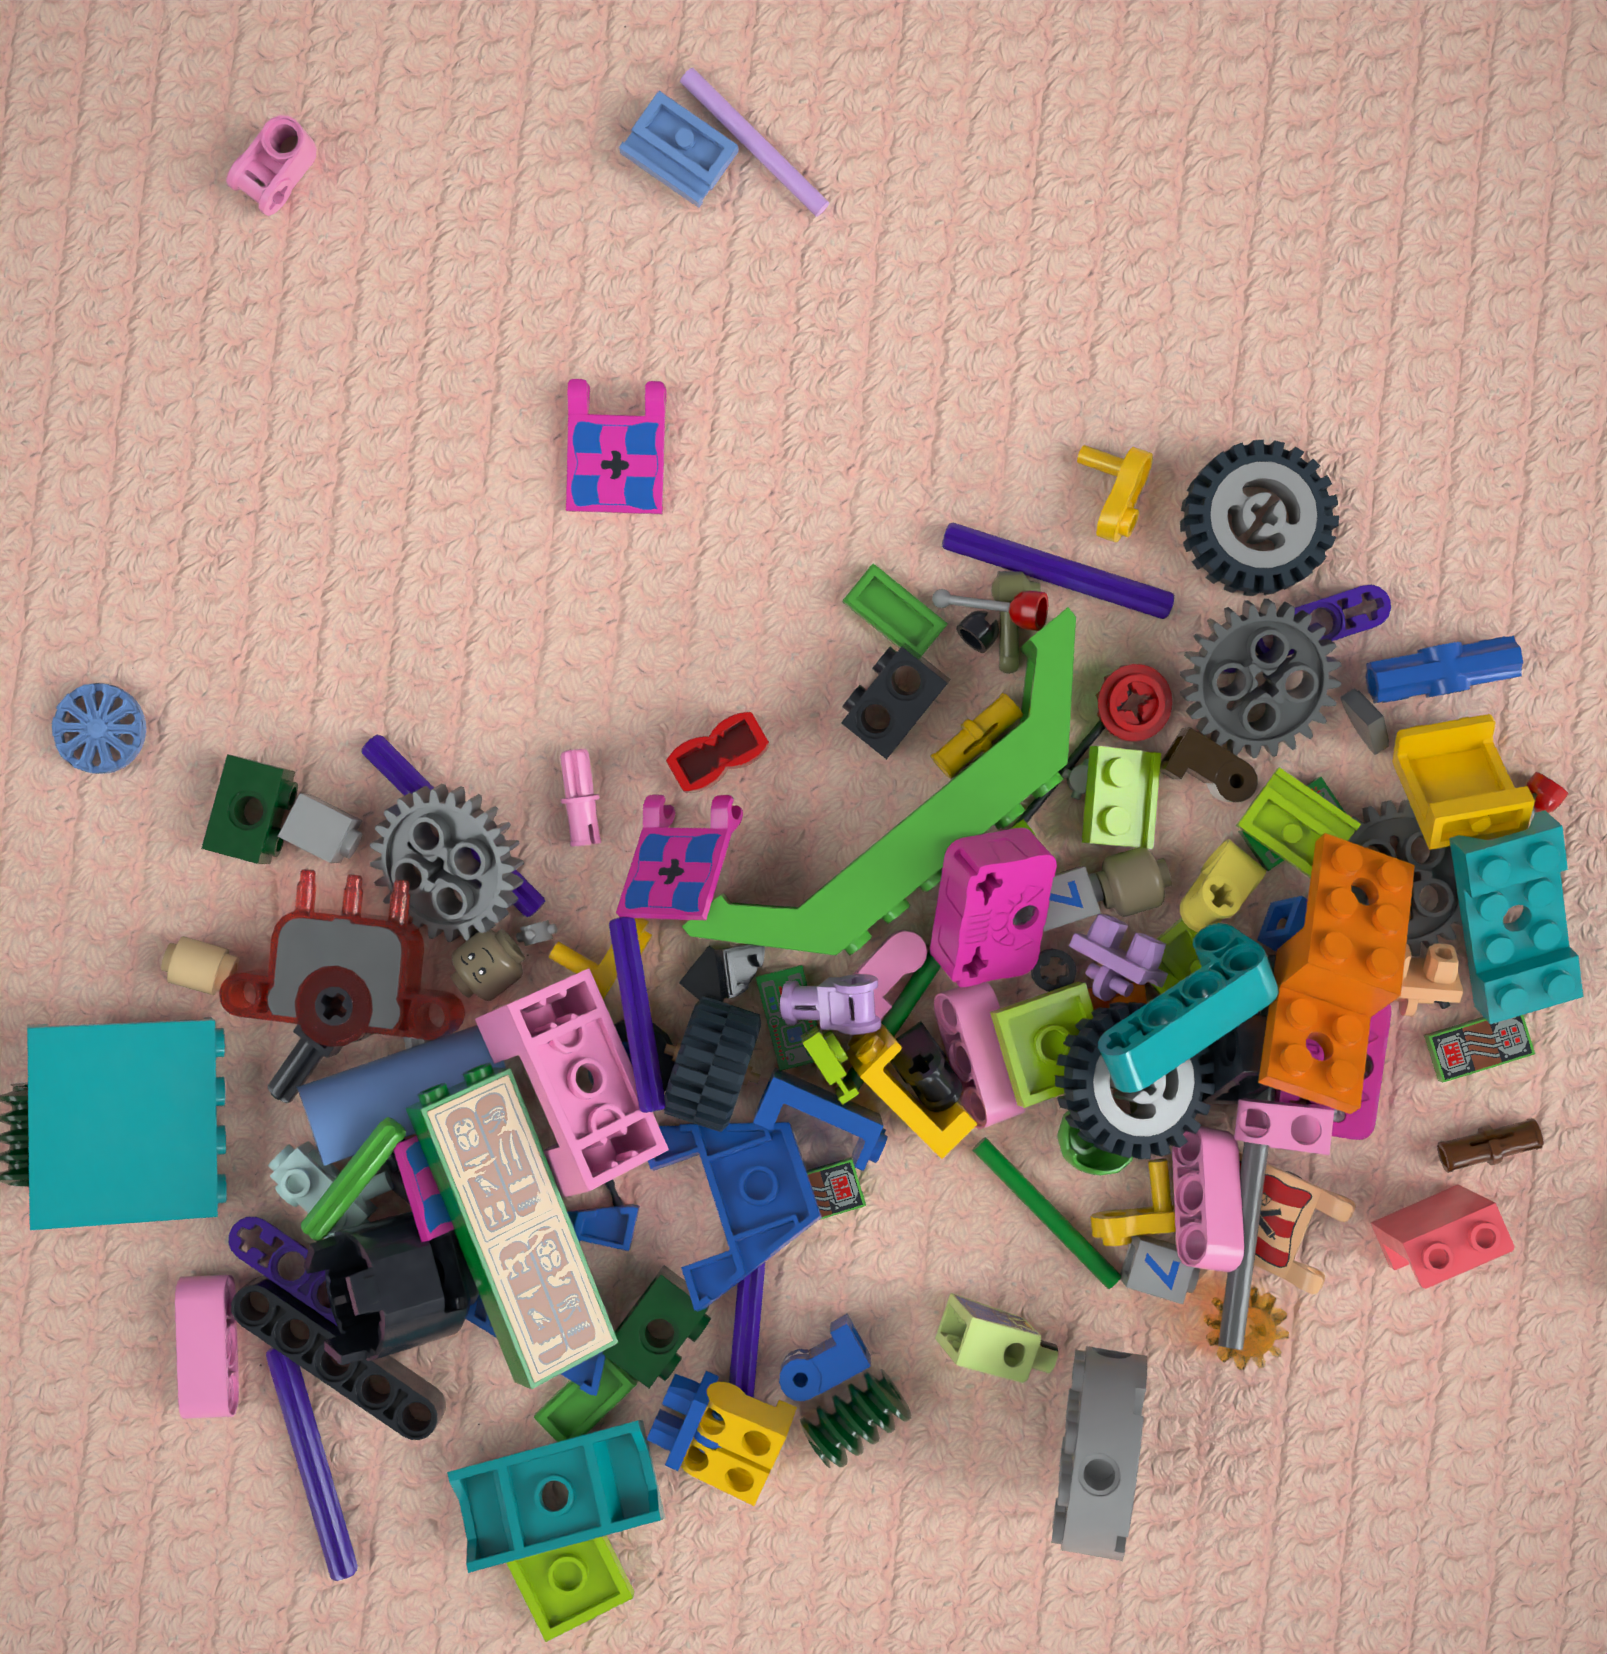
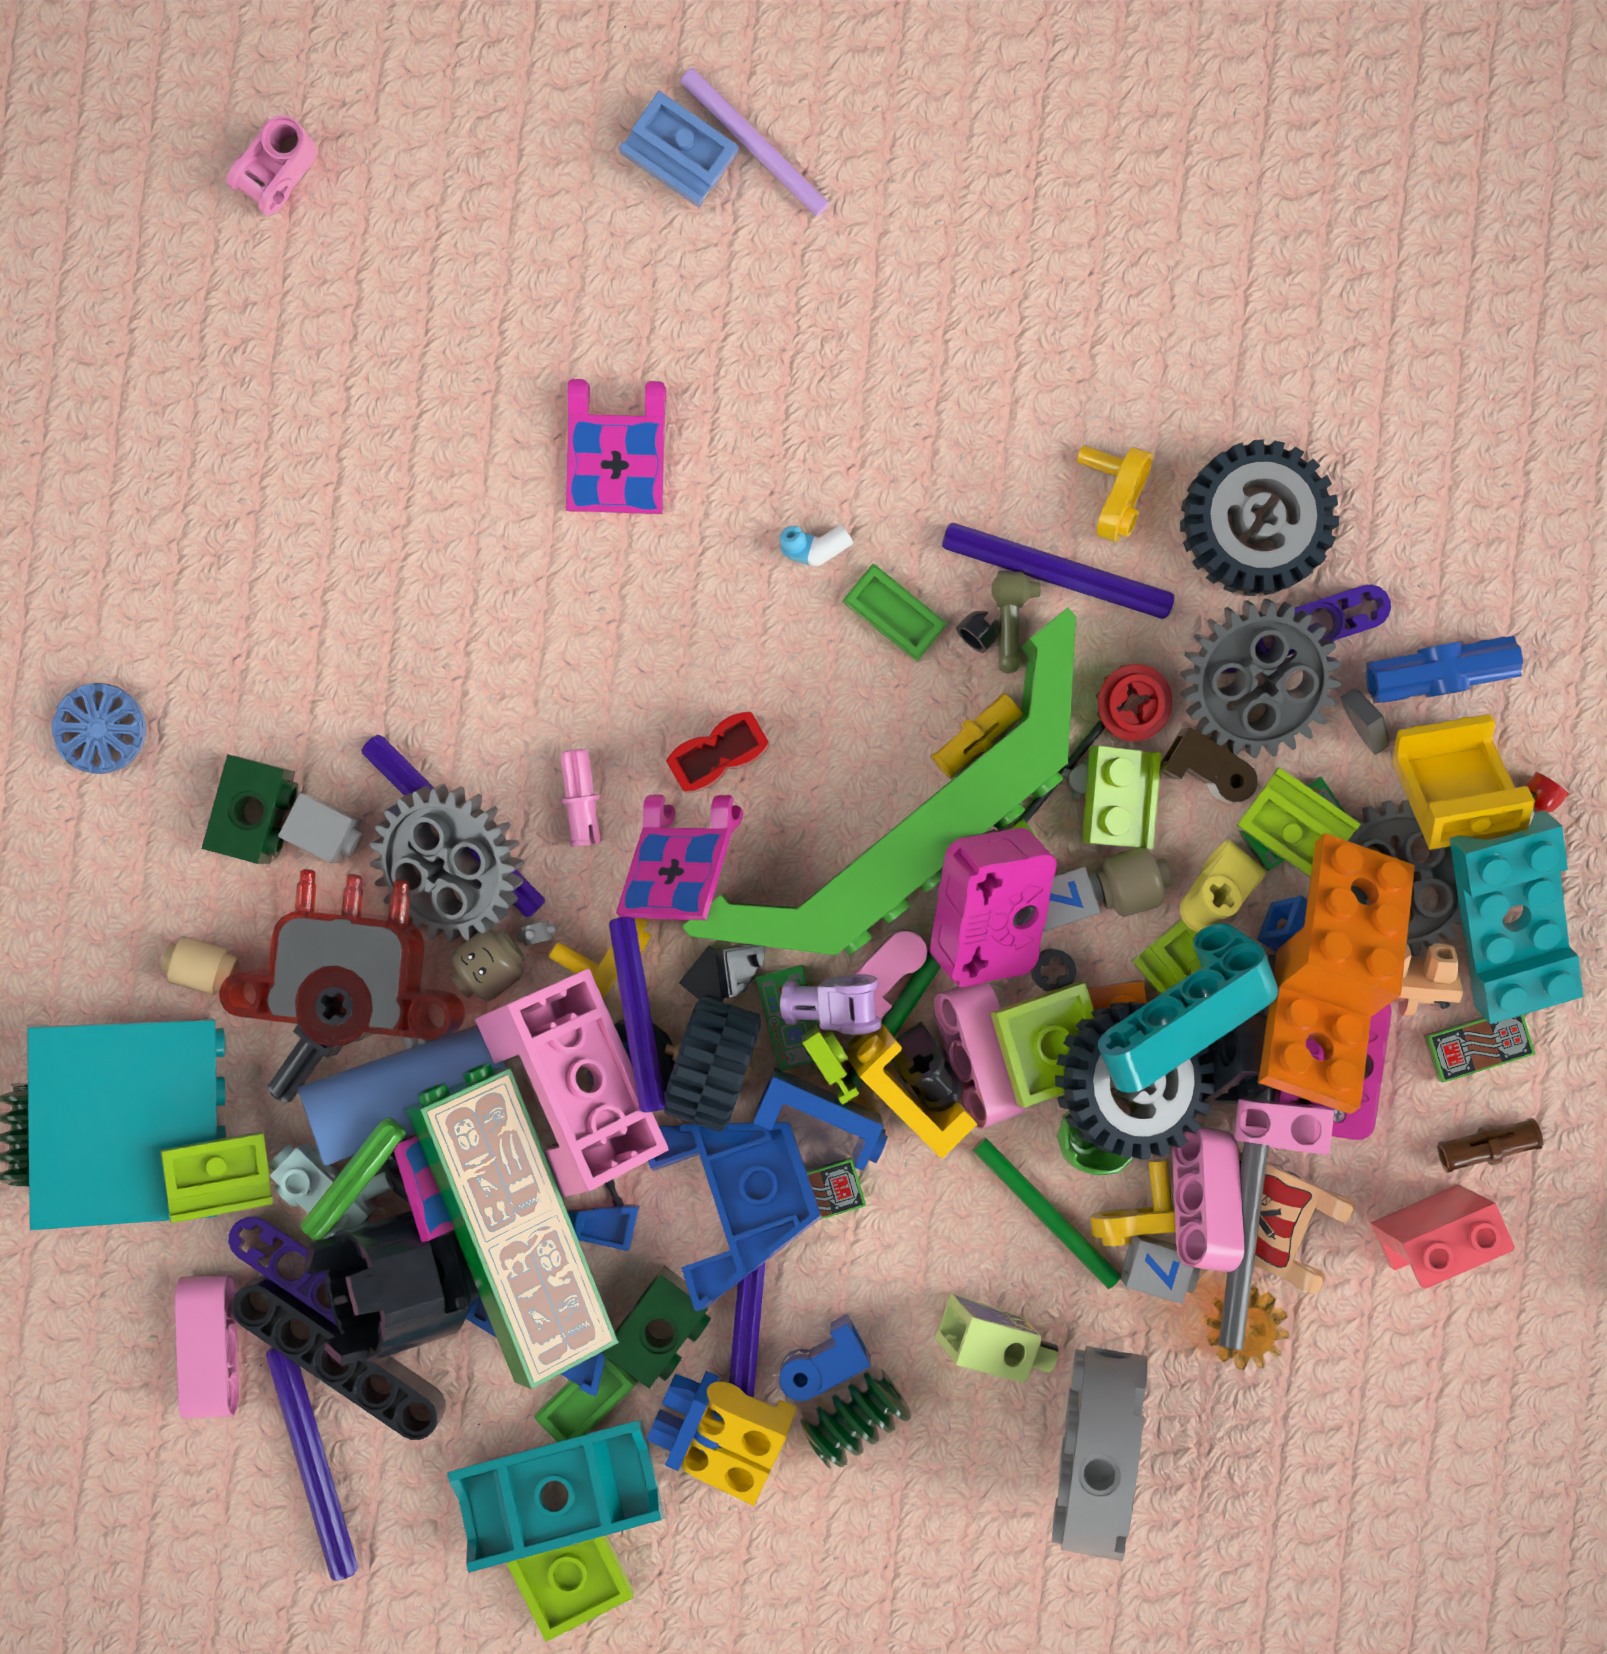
black brick [841,643,951,760] -> none
red hinge [932,589,1049,631] -> none
lavender hips [1069,913,1168,1001] -> none
none -> lime plate [160,1131,273,1223]
none -> arm [779,524,854,567]

